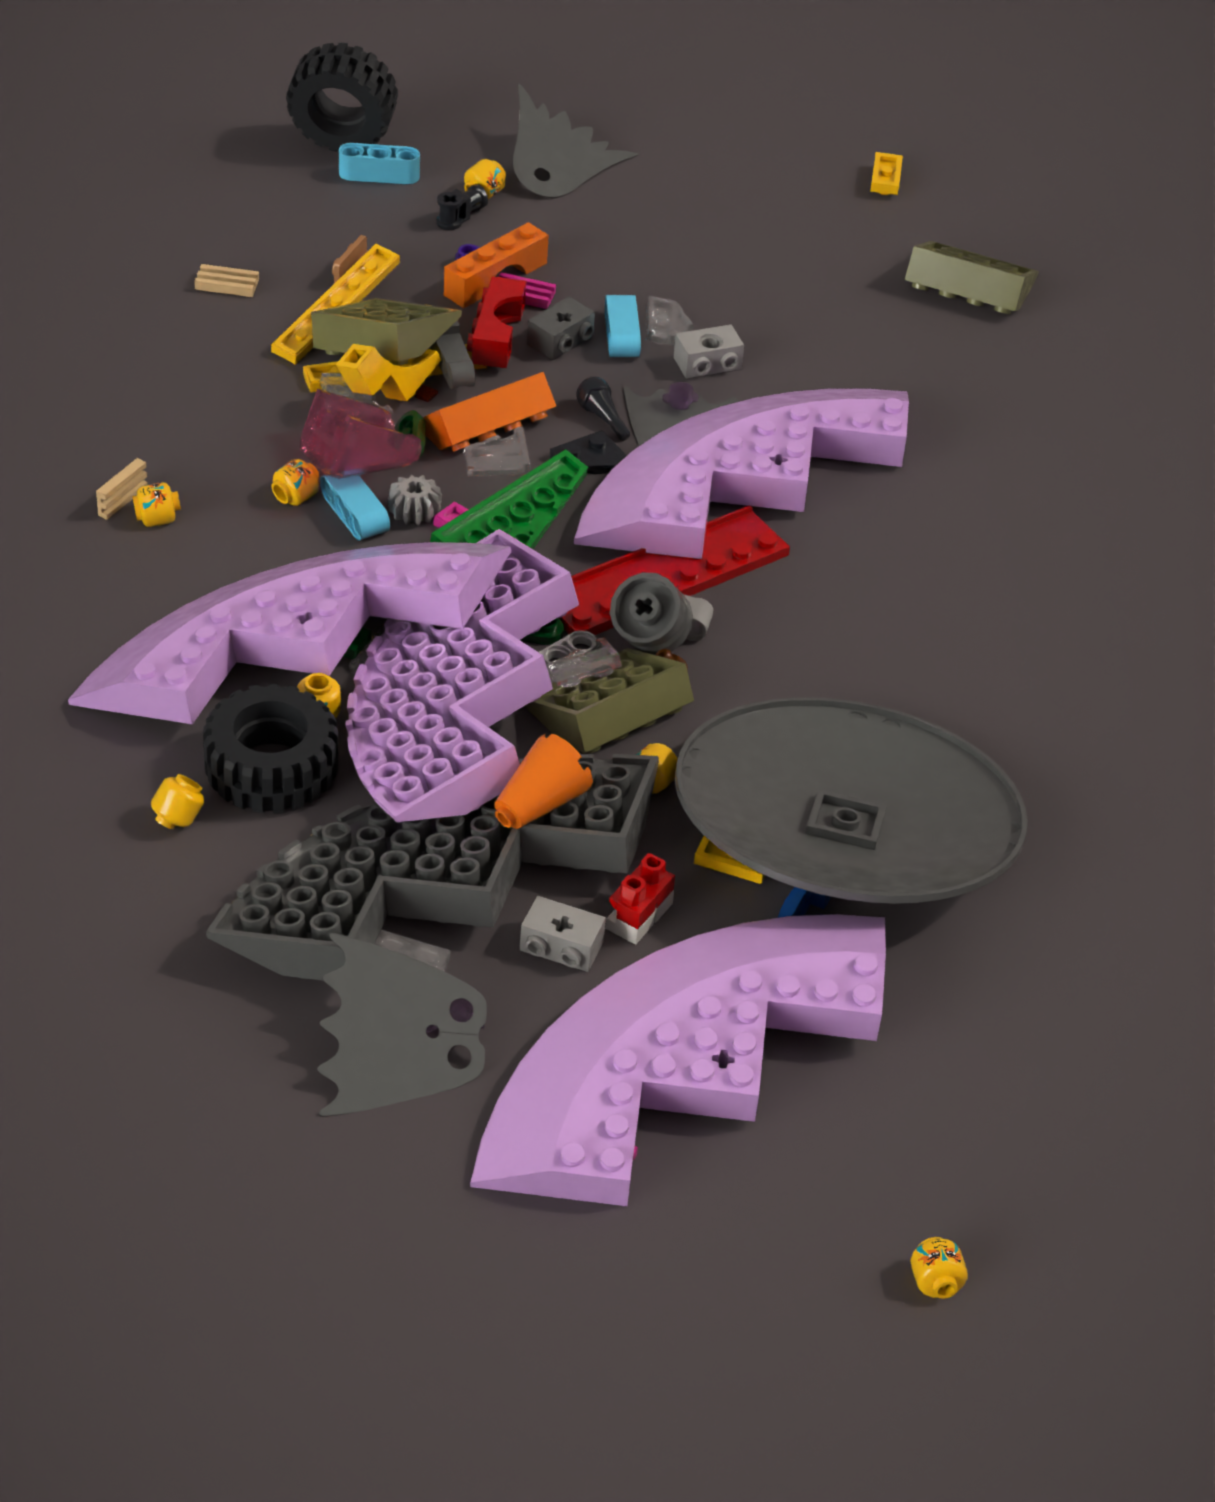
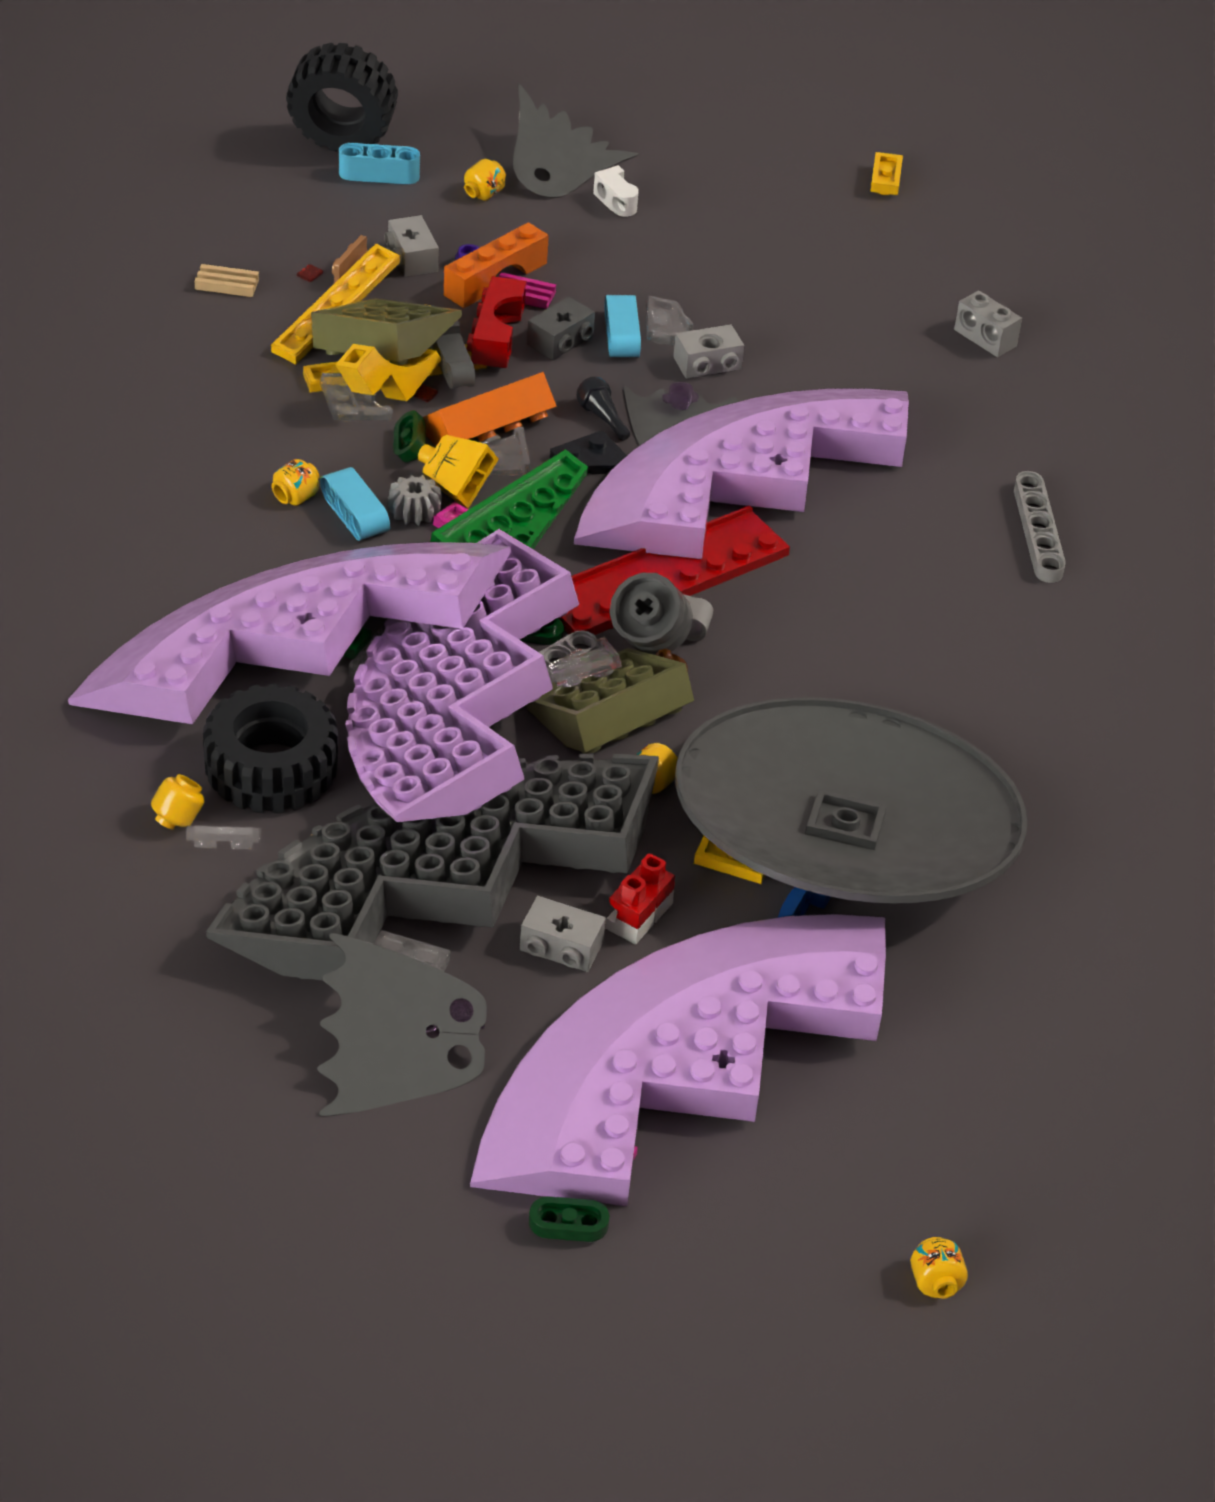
tan tile [96,458,148,520] -> none
yellow head [132,482,181,527] -> none
yellow head [297,673,341,718] -> none
clear pink windscreen [300,388,421,479] -> none
black connector [436,184,488,230] -> none
orange cone [494,734,593,829] -> none
olive slope [905,241,1039,314] -> none
none -> clear plate [186,825,262,849]
none -> clear red window [297,264,323,282]
none -> light grey brick [384,215,439,277]
none -> yellow torso [418,435,499,509]
none -> dark green plate [529,1196,610,1242]
none -> white leg [593,165,638,217]
none -> light grey brick [954,290,1022,358]
none -> light grey beam [1014,471,1066,583]

